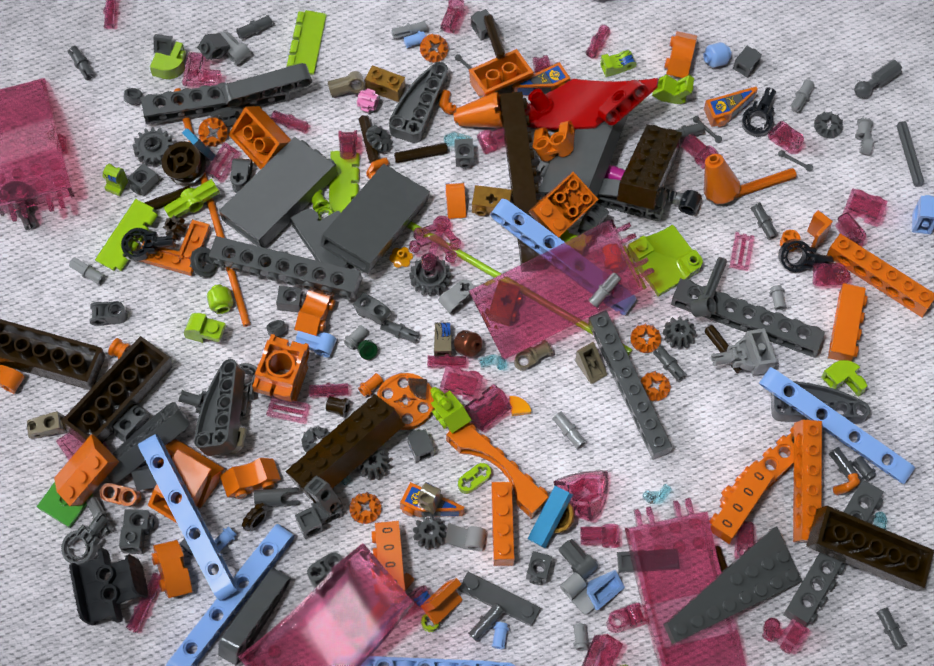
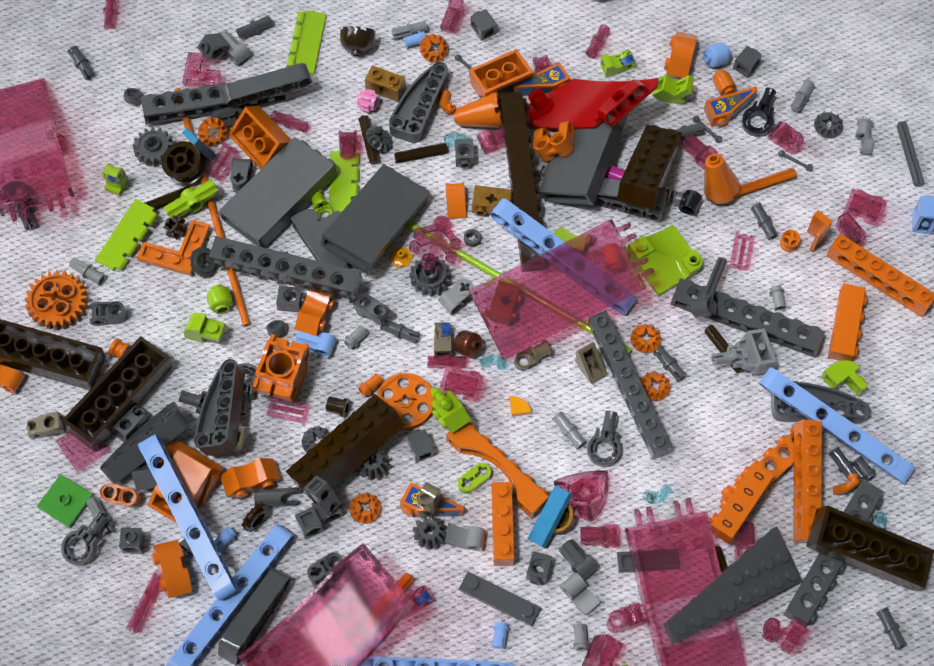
orange slope [54,434,119,506] -> none
black piece [69,548,149,626] -> none
black pin [121,228,176,261] -> none
dark grey brick [123,509,154,535] -> none
dark grey brick [128,163,159,196] -> none
lime brick [150,41,186,79] -> none
dark grey tile [153,34,173,55] -> none
clear pink pin [309,382,348,398] -> none
dark tan piece [328,71,365,97] -> none
dark green tile [357,340,378,360] -> none
orange arm [366,157,389,179] -> none
orange brick [371,521,406,603] -> none
clear smoke tile [408,378,427,400] -> none
orange panel [421,578,462,625] -> none
lime bush [421,614,440,632] -> none
clear pink brick [464,384,512,431] -> none
dark grey pin [468,603,505,642] -> none
dark brown axle [484,14,505,59] -> none
orange slope [528,172,599,238] -> none
dark grey leg [578,202,609,240] -> none
light blue slope [587,570,625,610] -> none
light grey axle [589,273,621,308] -> none
dark grey gear [663,316,696,349] -> none
black pin [778,239,833,272] -> none
clear pink piece [812,263,851,286] -> none
dark grey piece [854,59,902,98] -> none
none -> orange gear [24,270,88,330]
none -> dark brown cylinder [340,26,376,56]
none -> dark grey bush [464,229,480,247]
none -> dark grey pin [587,410,621,467]
none -> orange brick [713,70,737,96]

